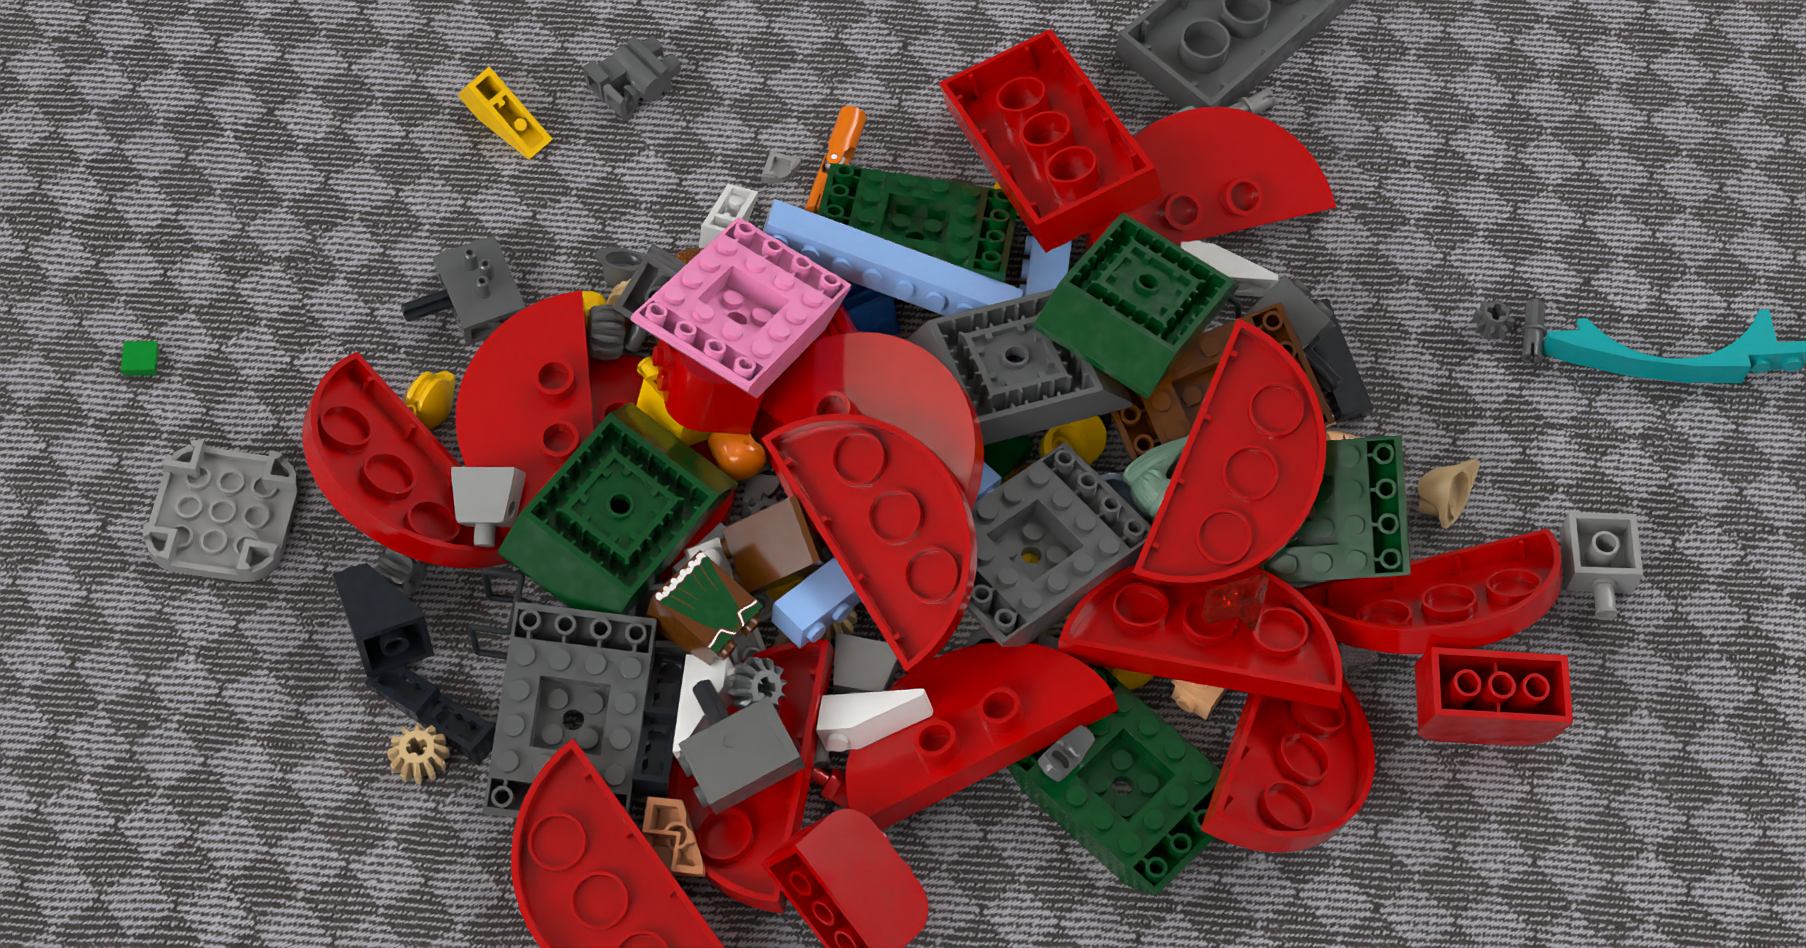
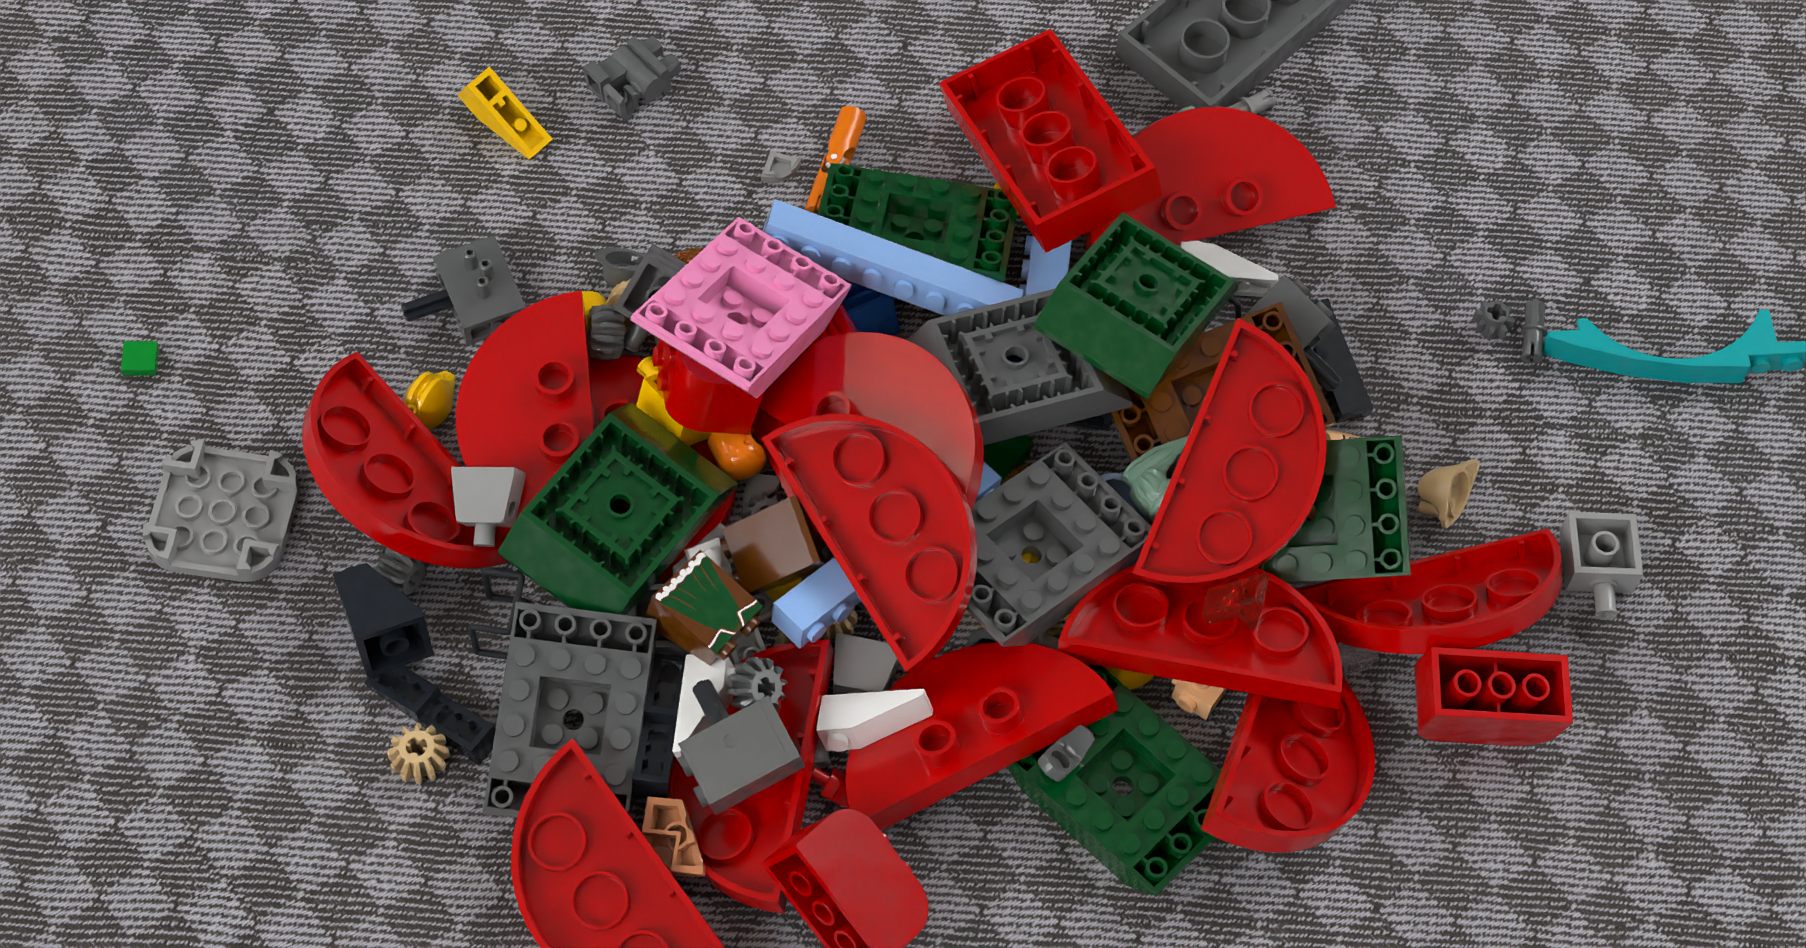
white slope [698,184,758,254] -> none
yellow piece [1039,416,1107,465] -> none

